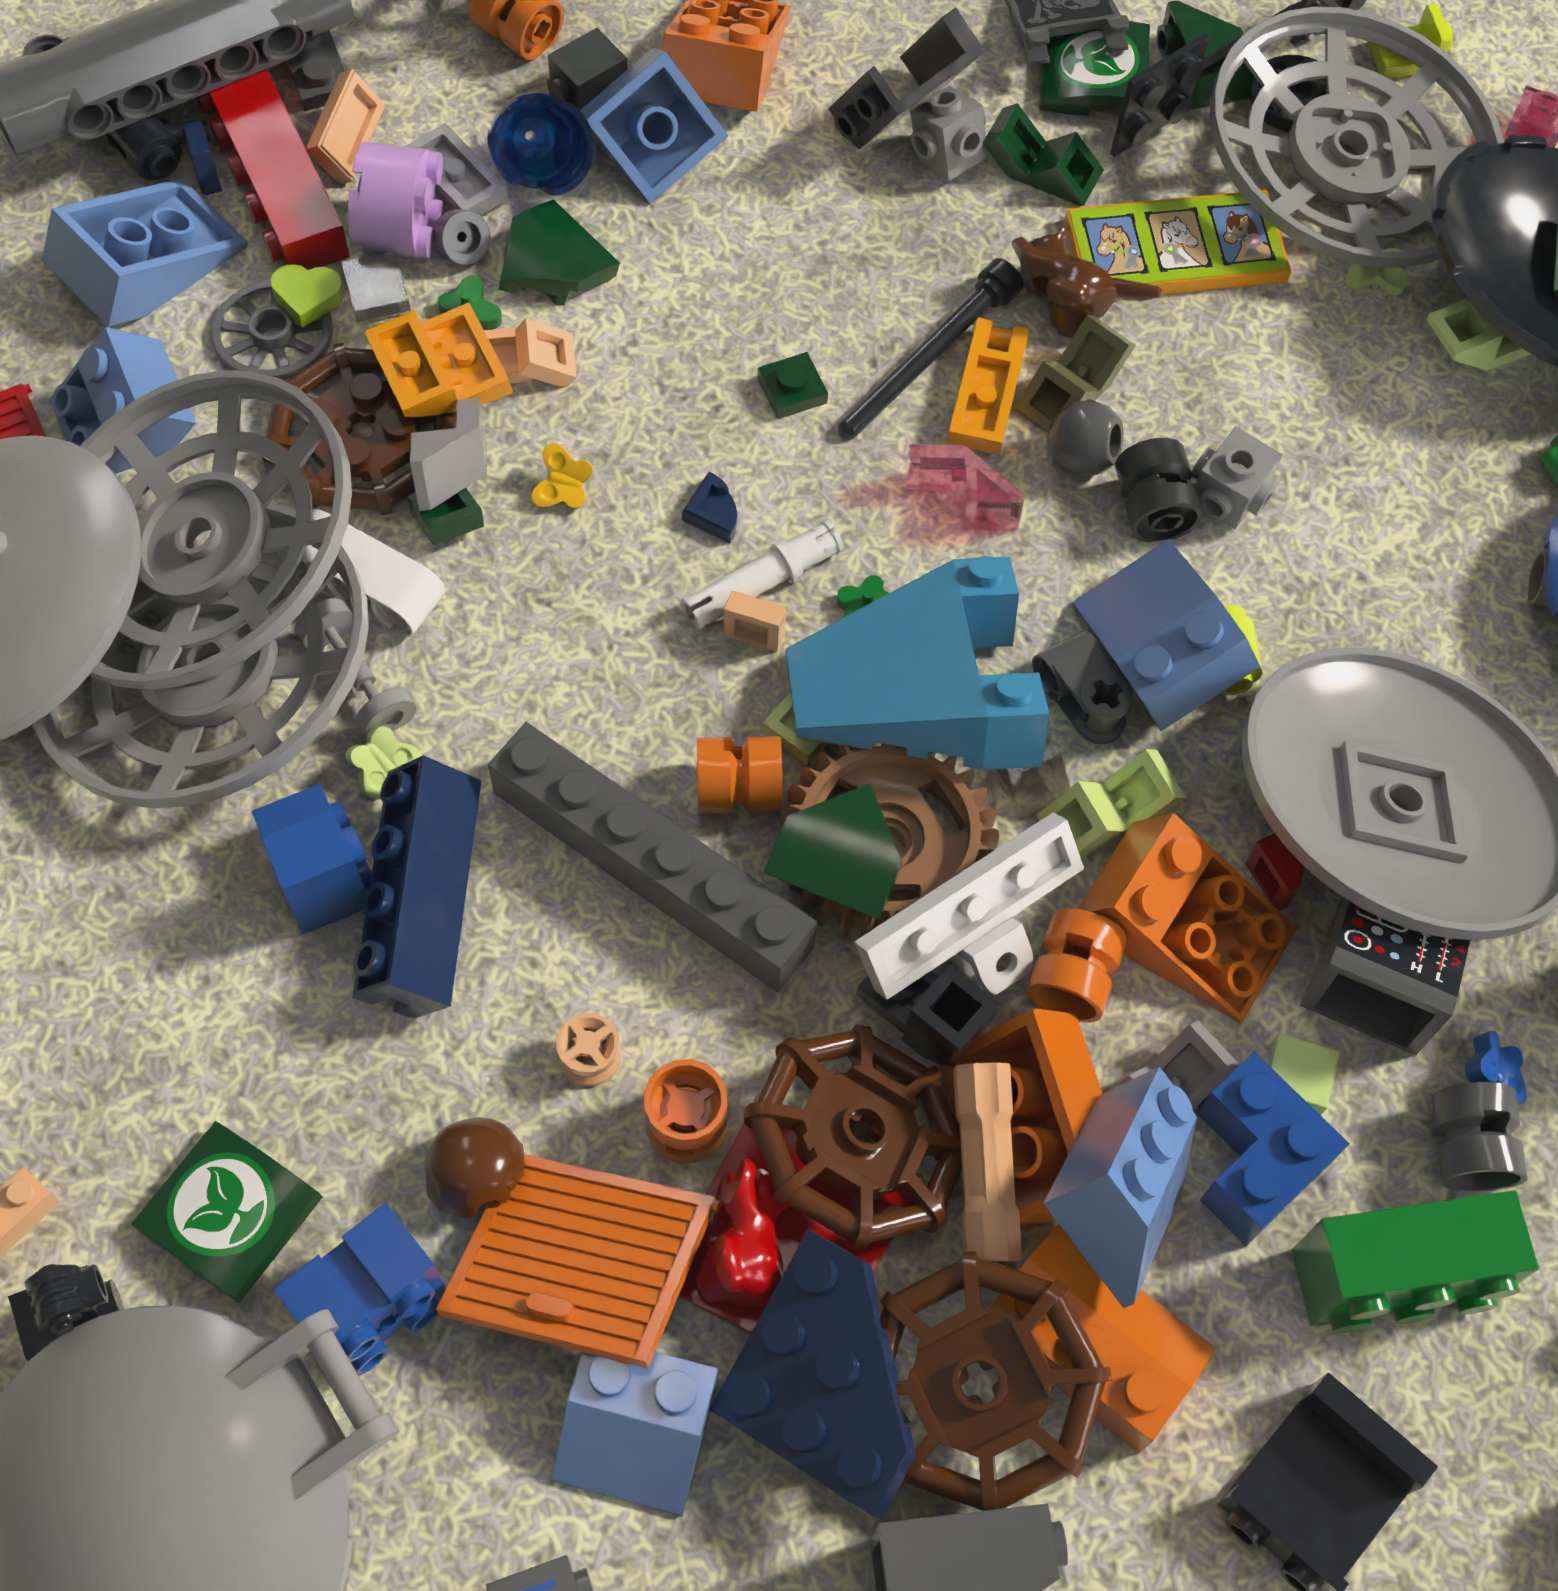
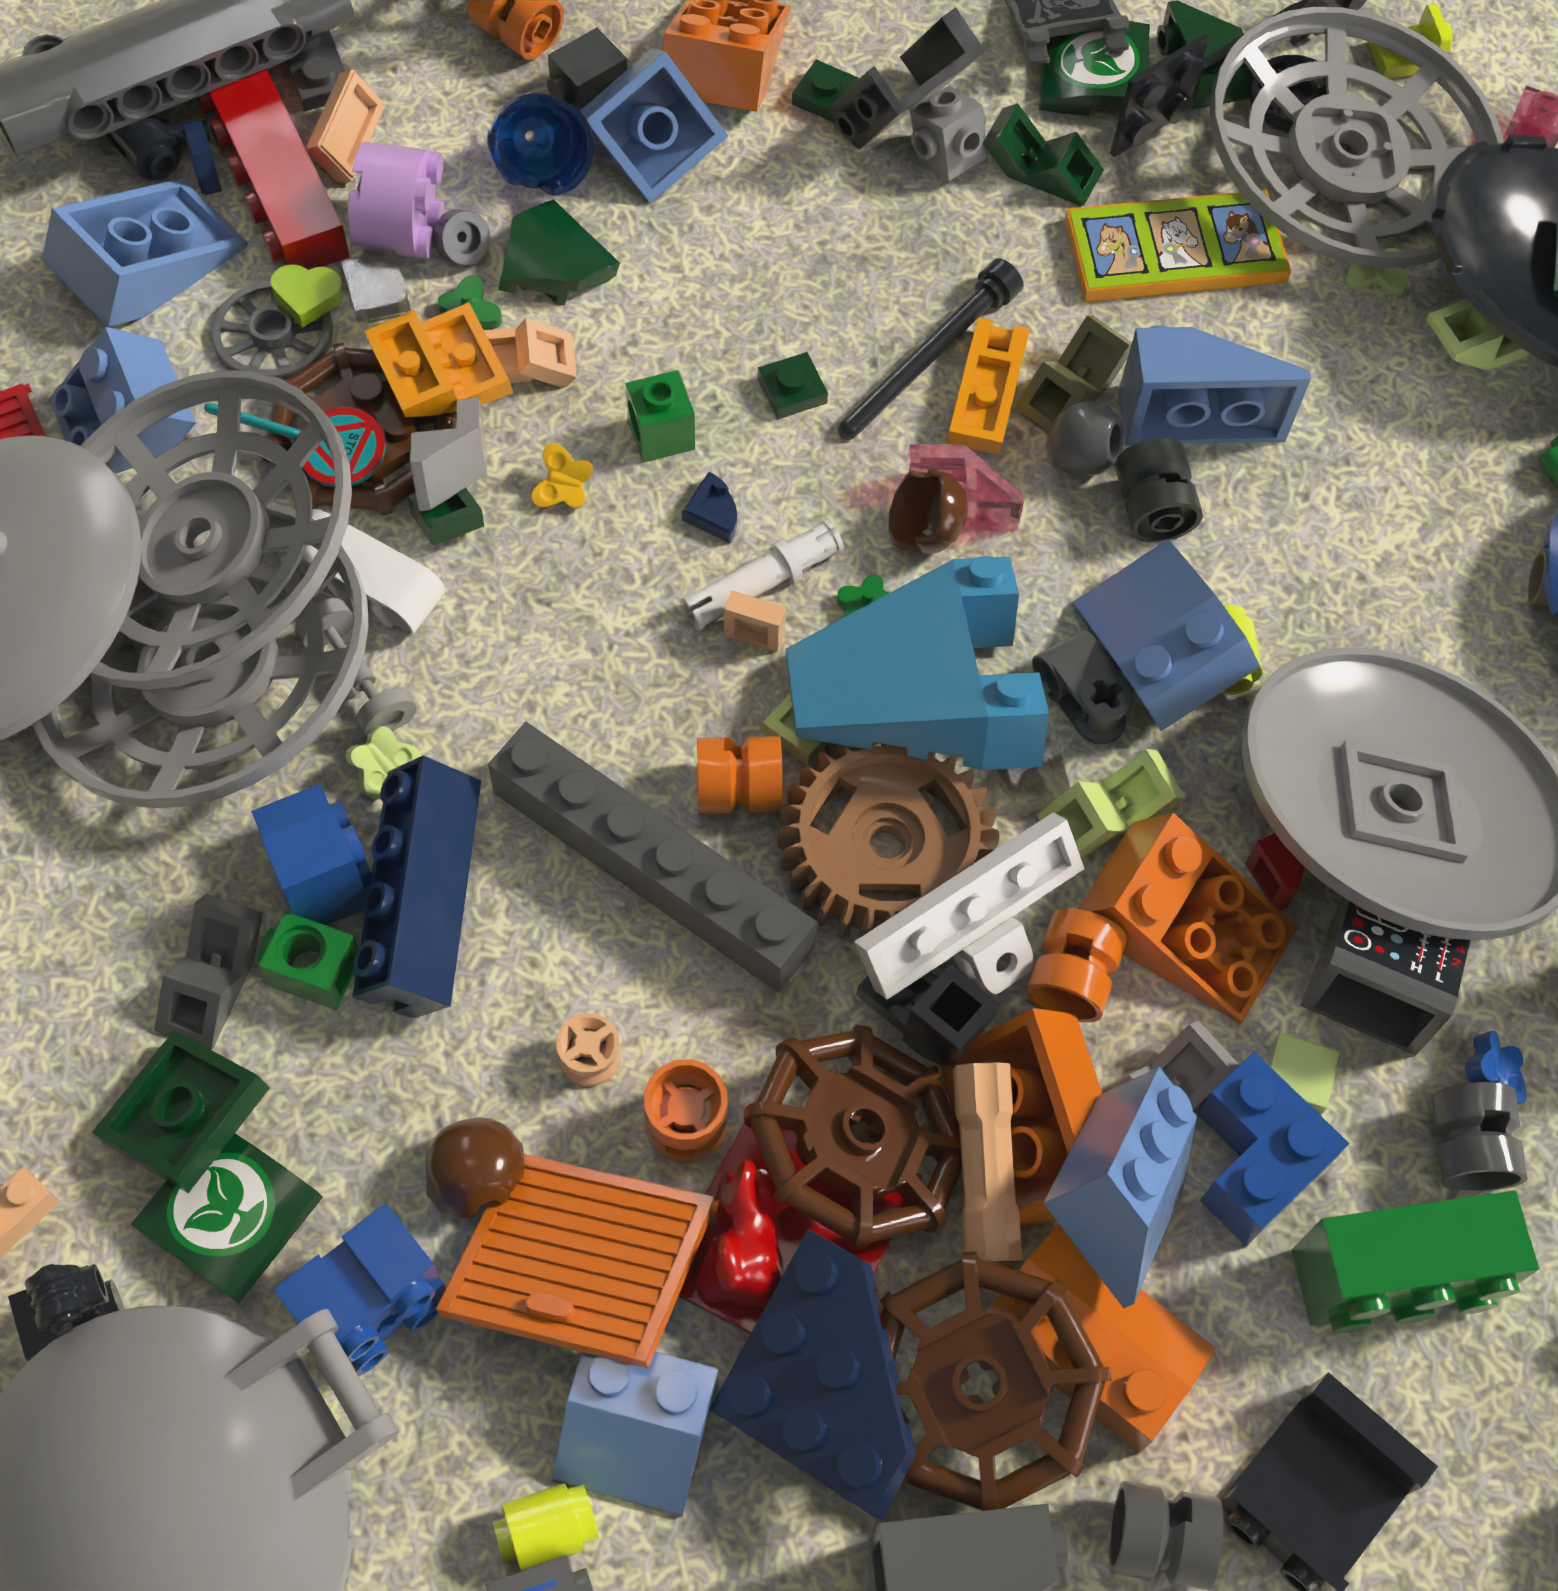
light grey plate [405,123,508,216] -> none
dark green slope [763,784,903,920] -> none
reddish brown animal [1012,226,1162,338] -> none
light grey brick [1191,426,1283,530] -> none
none -> dark green plate [92,1030,270,1194]
none -> dark grey slope [154,894,263,1050]
none -> piece [204,402,386,487]
none -> green brick [257,911,359,1010]
none -> neon yellow brick [492,1483,599,1571]
none -> green brick [625,370,695,463]
none -> dark green plate [792,59,859,123]
none -> reddish brown hair [888,469,968,555]
none -> dark grey wheel [1109,1481,1223,1591]
none -> medium blue slope [1118,325,1311,445]

